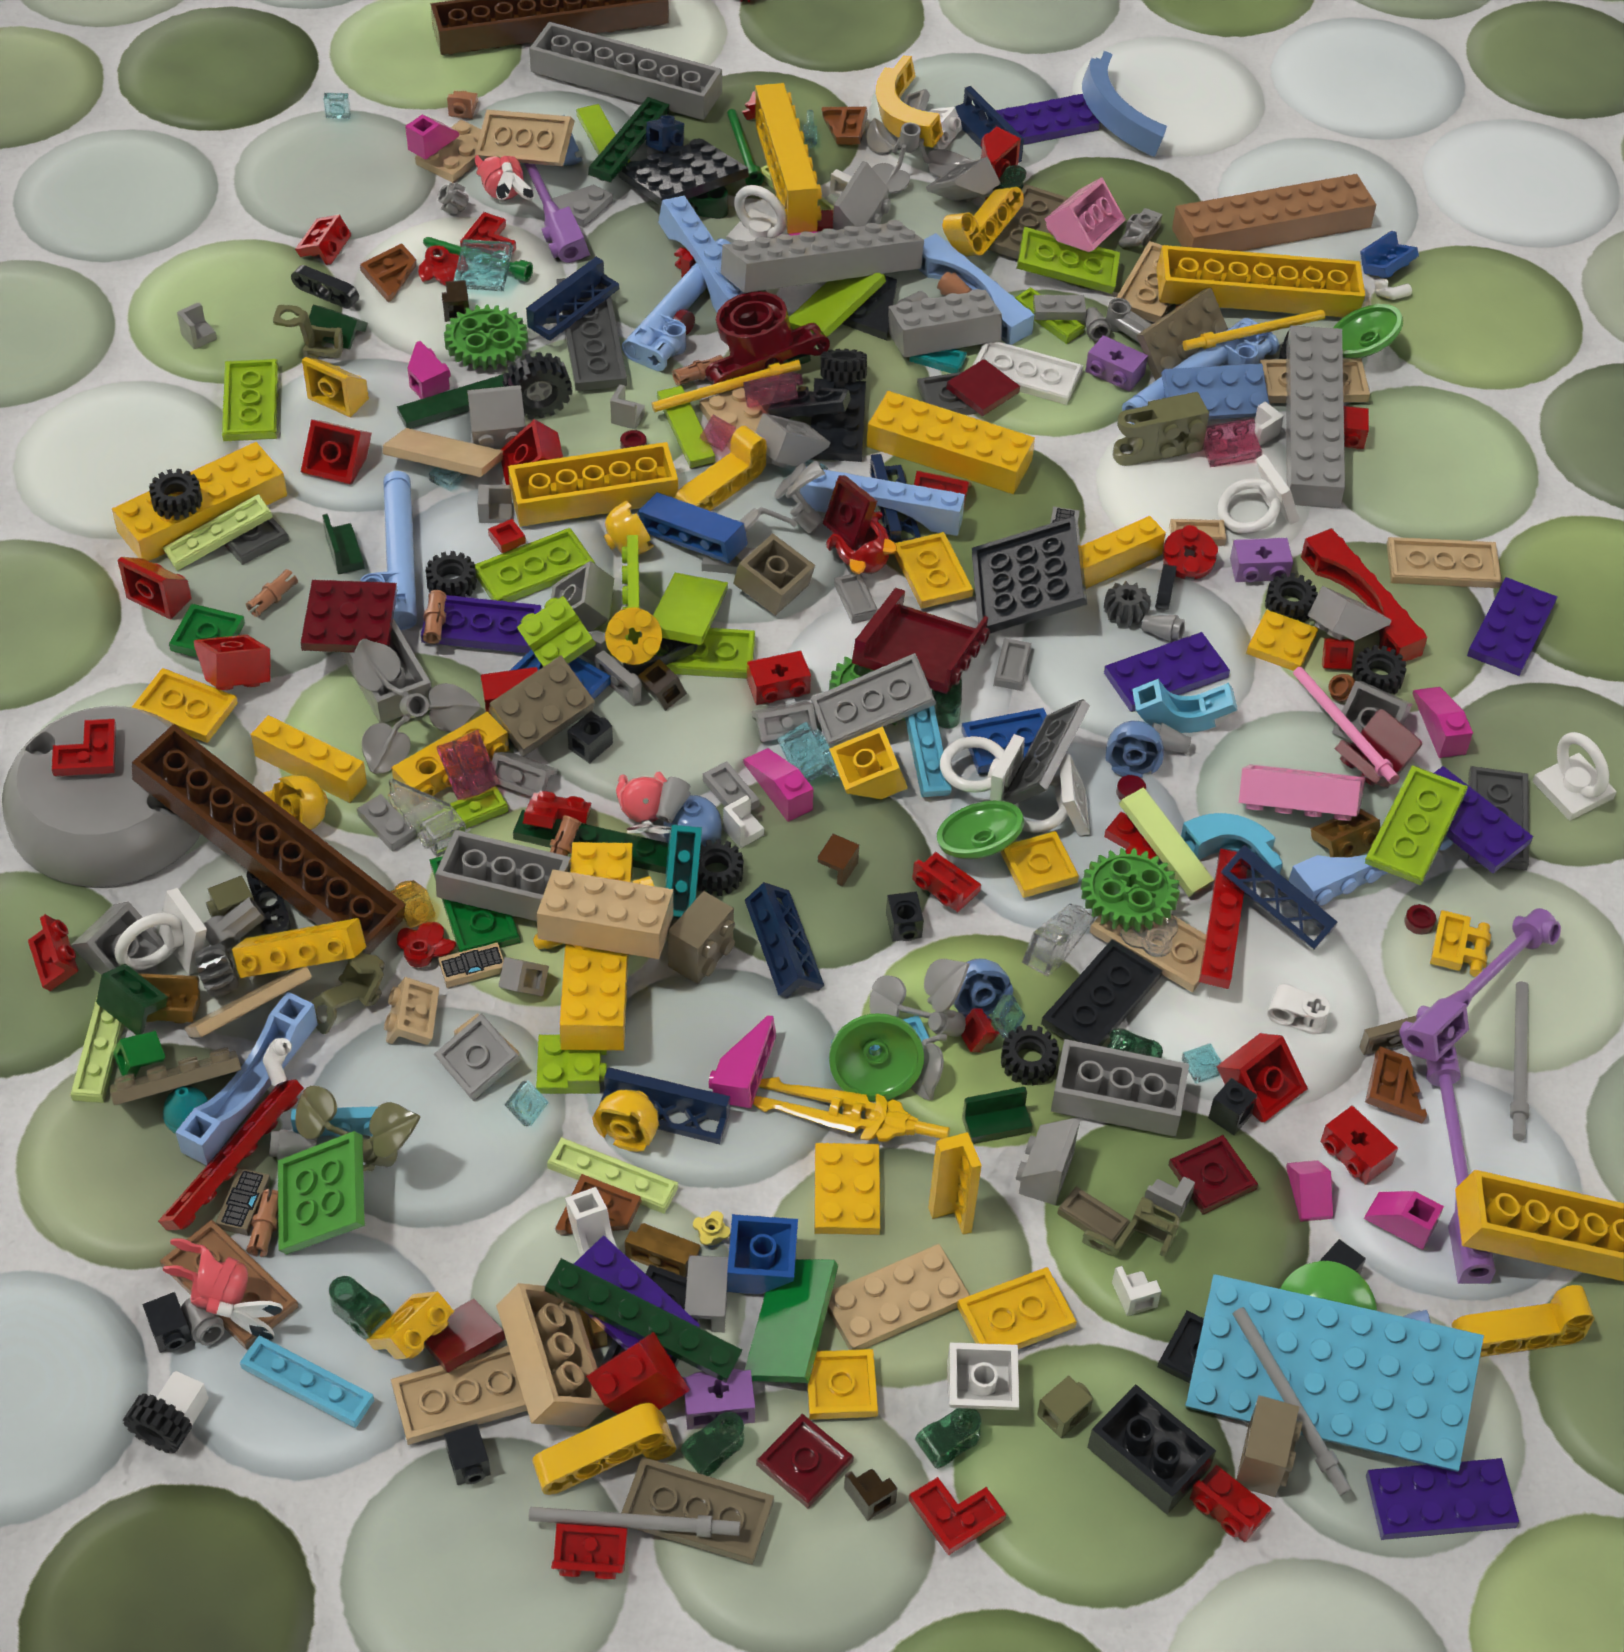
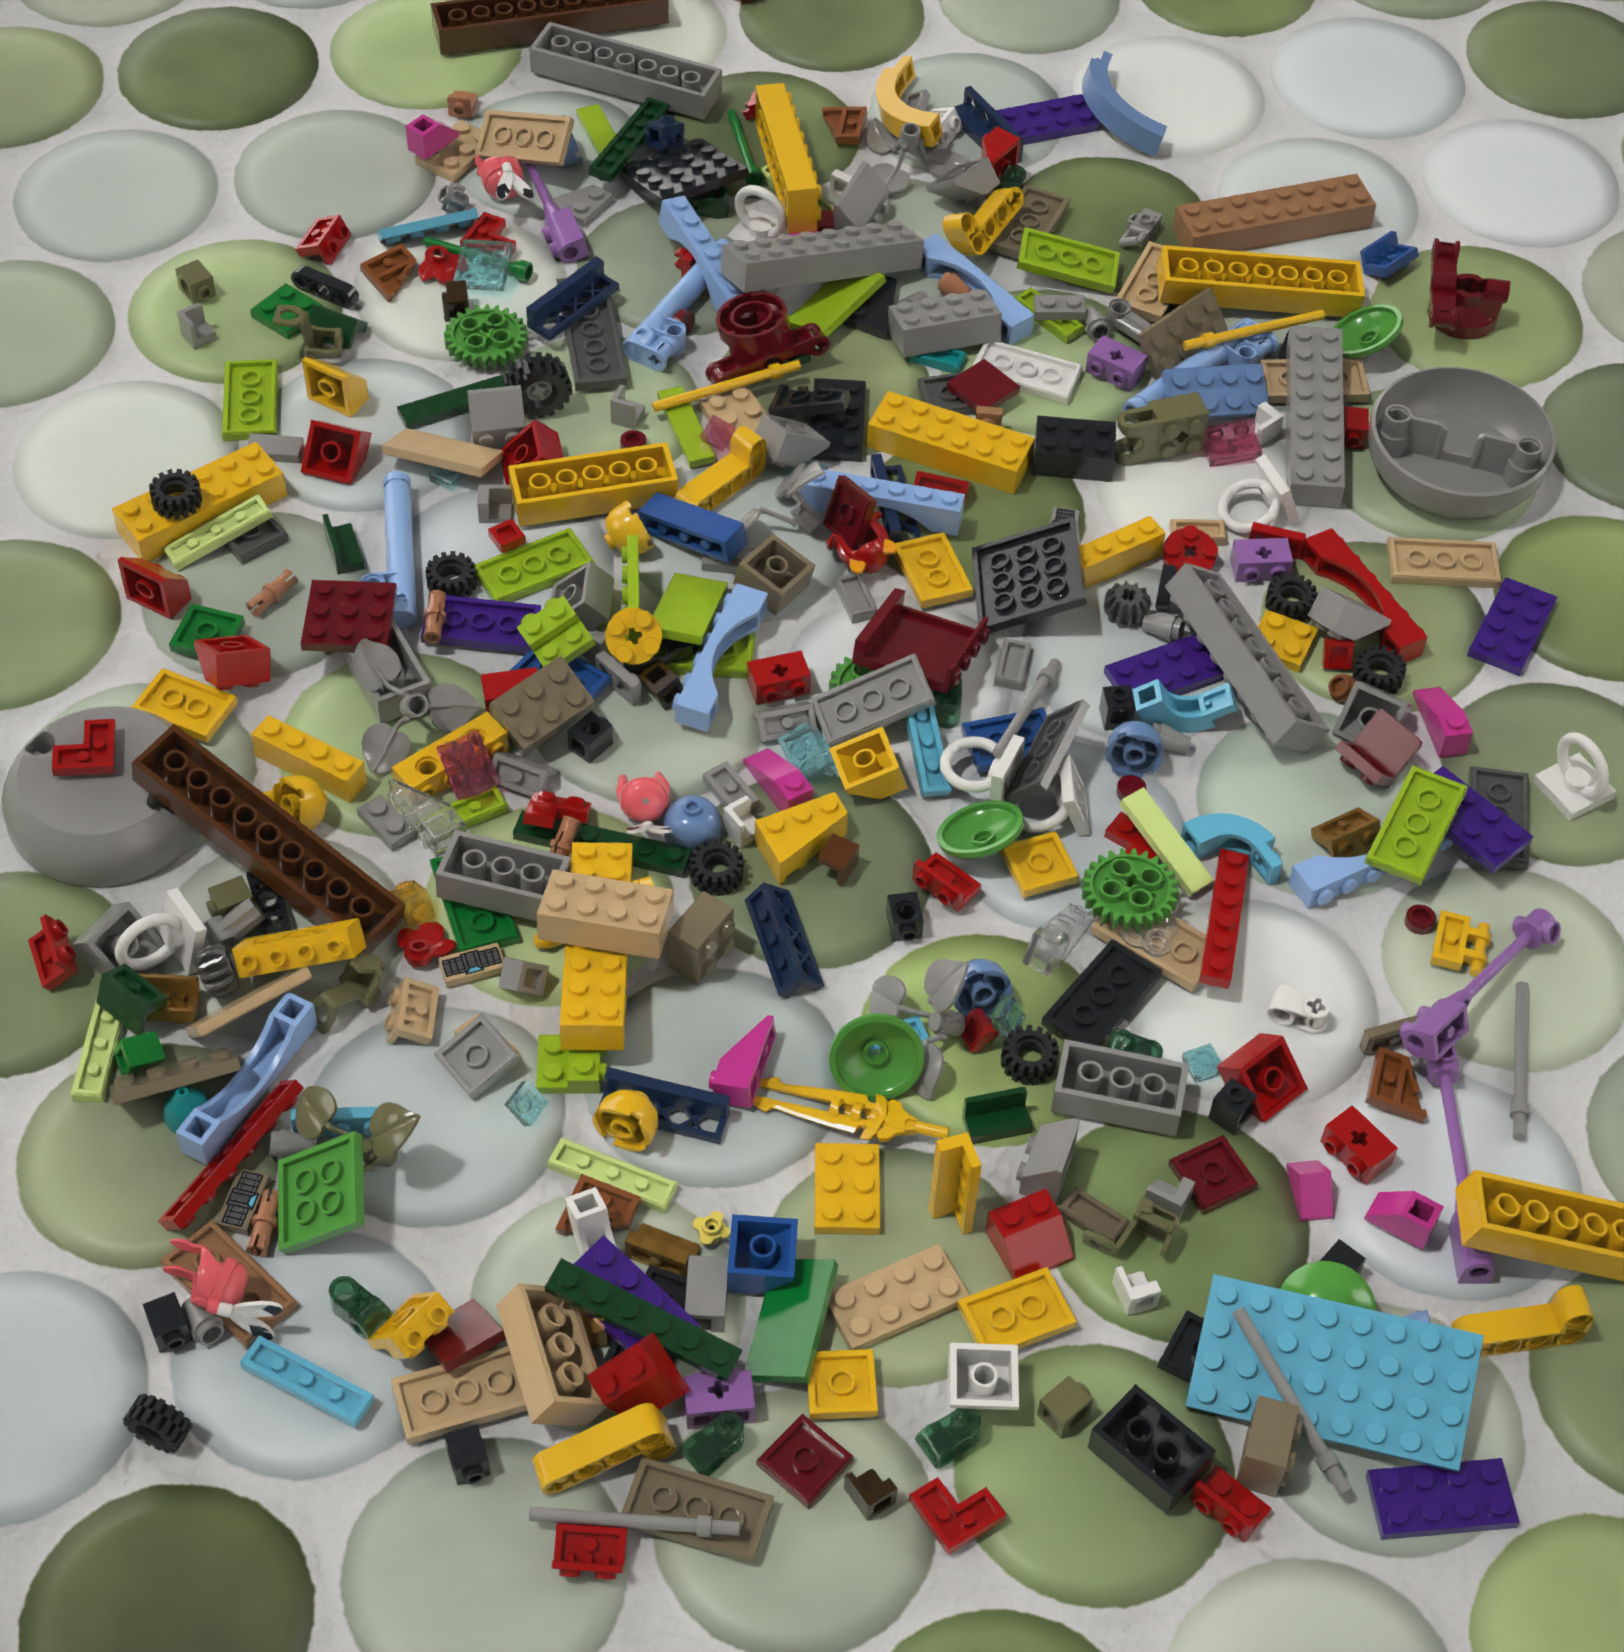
white panel [157,1371,208,1425] -> none
white arm [263,1038,292,1086] -> none
clear light blue plate [323,93,351,119] -> none
dark pink slope [407,341,451,399] -> none
light grey cone [656,777,691,823] -> none
teal brick [664,825,702,919] -> none
nougat pin [672,355,723,386] -> none
clear pink bracket [743,372,803,408] -> none
clear light blue axle [803,109,817,148] -> none
black tyre [820,348,867,383] -> none
bright pink slope [1045,177,1126,252] -> none
dark blue fence [1221,845,1338,950] -> none
bright pink slope [1239,764,1366,821] -> none
bright pink bar [1293,667,1400,785] -> none
white arm [1374,279,1412,300] -> none
none -> olive brick [175,259,216,304]
none -> light grey tile [247,433,304,463]
none -> green plate [250,283,323,340]
none -> medium azure plate [377,208,479,244]
none -> light blue arch [672,583,768,732]
none -> yellow wedge [754,792,848,885]
none -> medium nougat plate [976,406,1003,426]
none -> red slope [985,1188,1074,1279]
none -> light grey bar [992,658,1061,758]
none -> black brick [1032,415,1116,482]
none -> black brick [1099,685,1136,731]
none -> light grey brick [1165,563,1330,754]
none -> red panel [1249,522,1306,560]
none -> light grey cylinder [1368,367,1556,519]
none -> dark red piece [1427,238,1511,339]

